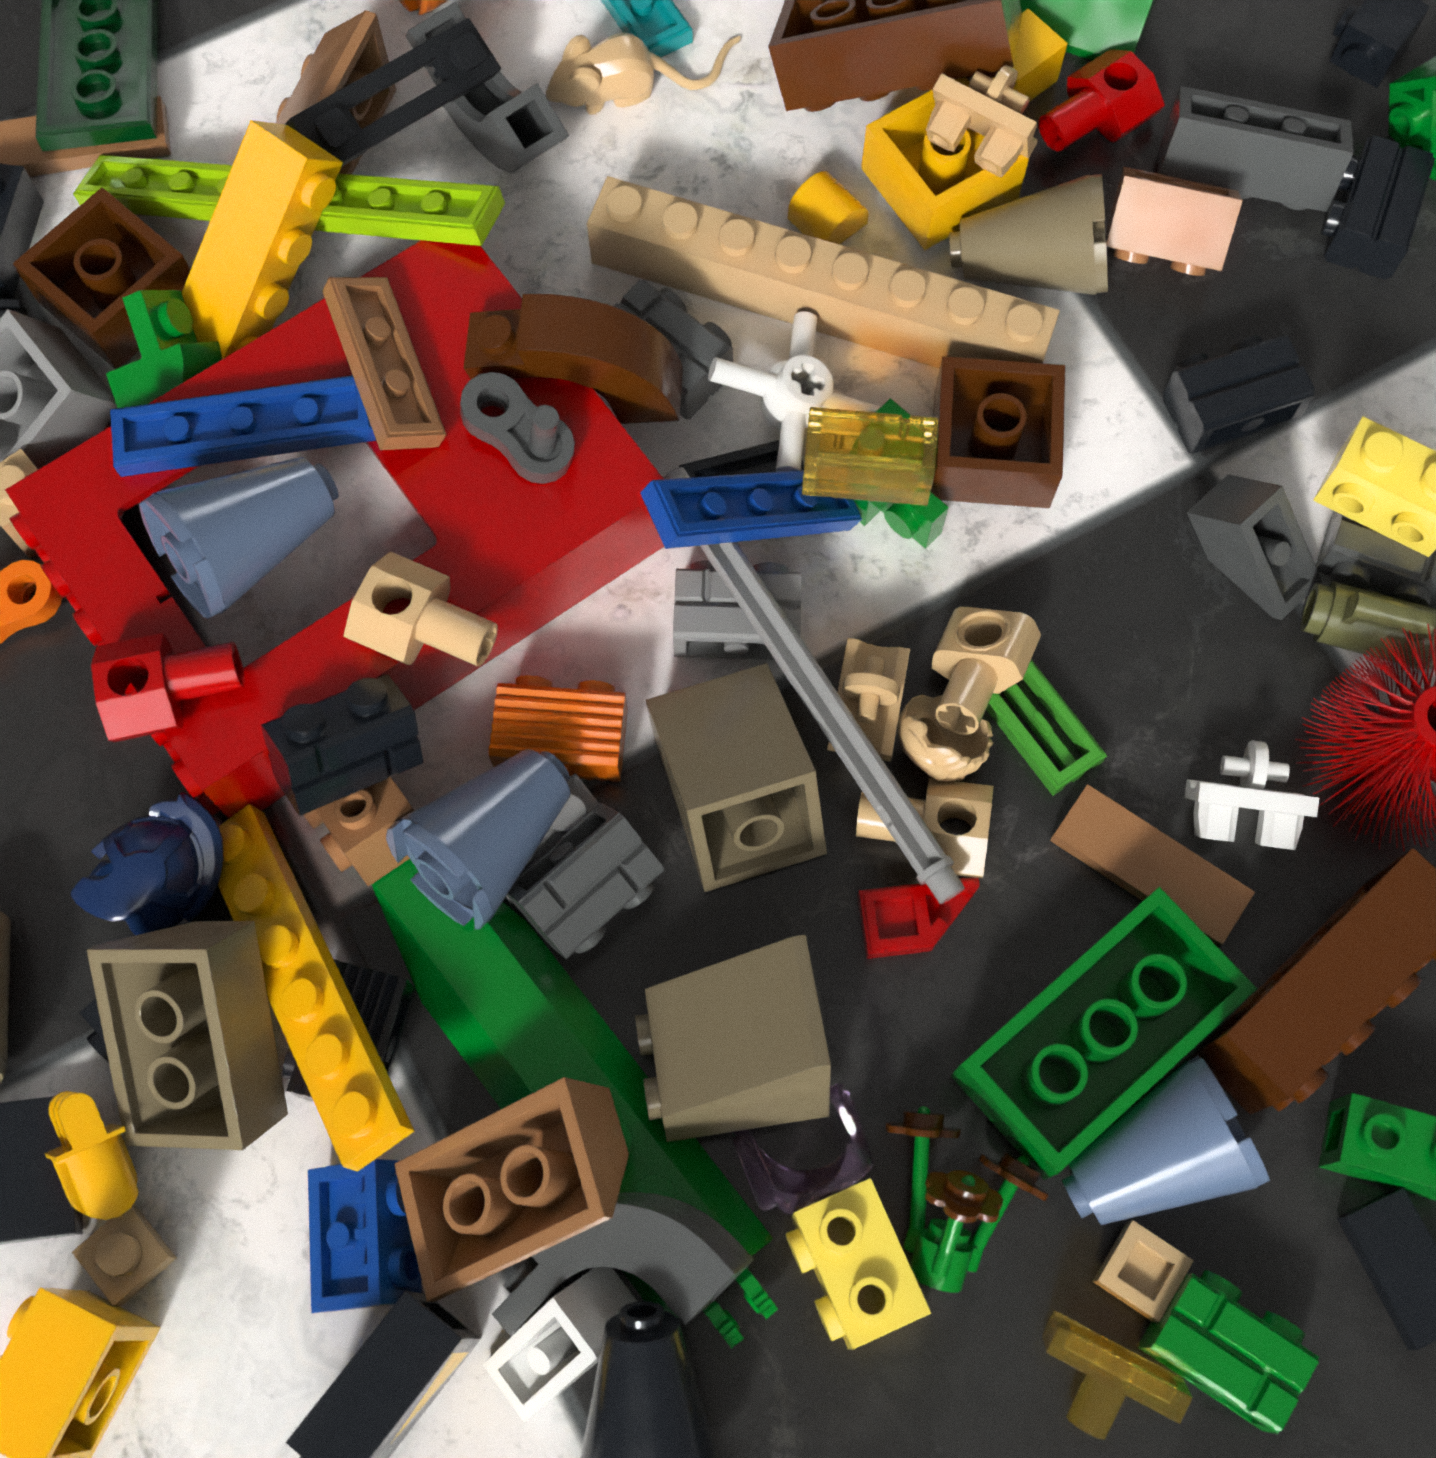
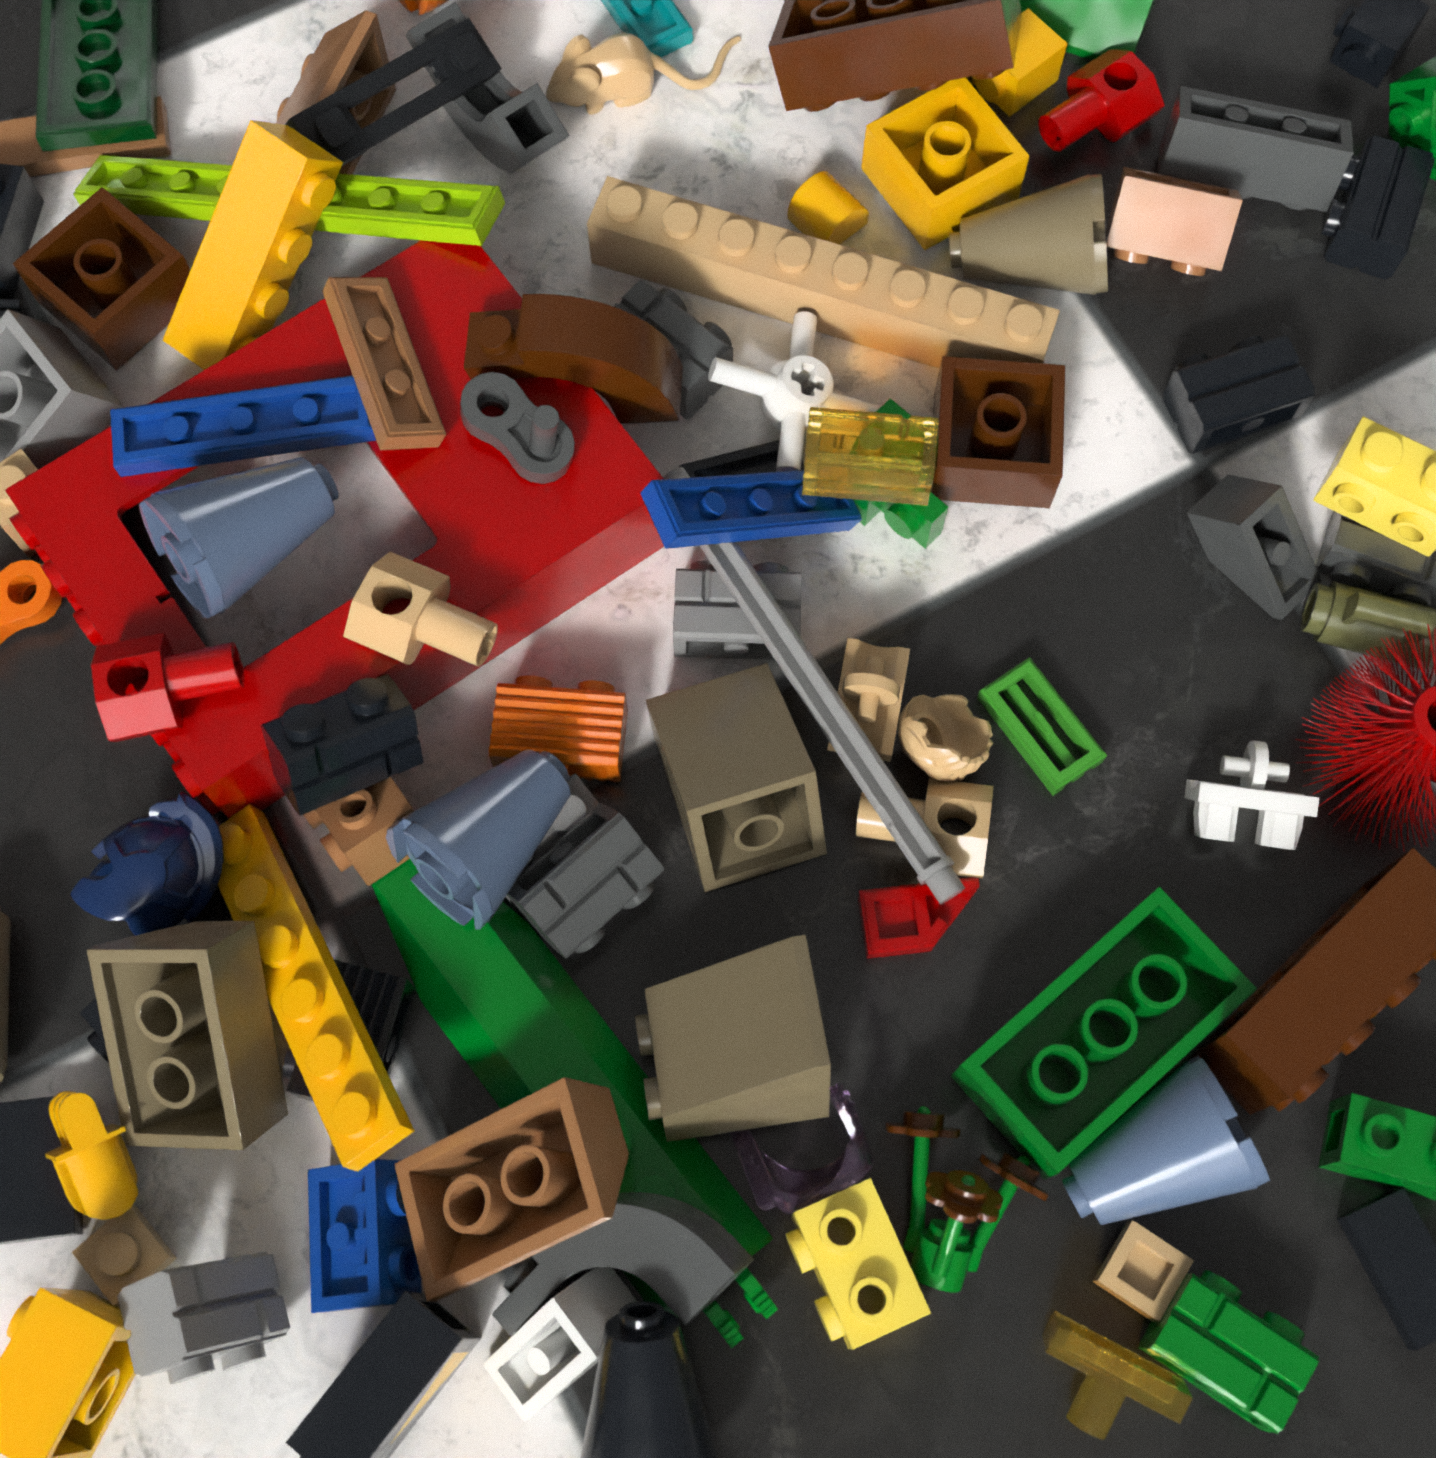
green brick [106,290,222,408] -> none
tan hips [926,65,1037,177] -> none
tan piece [932,607,1041,735] -> none
medium nougat tile [1050,784,1255,948] -> none
none -> light grey brick [117,1252,291,1385]

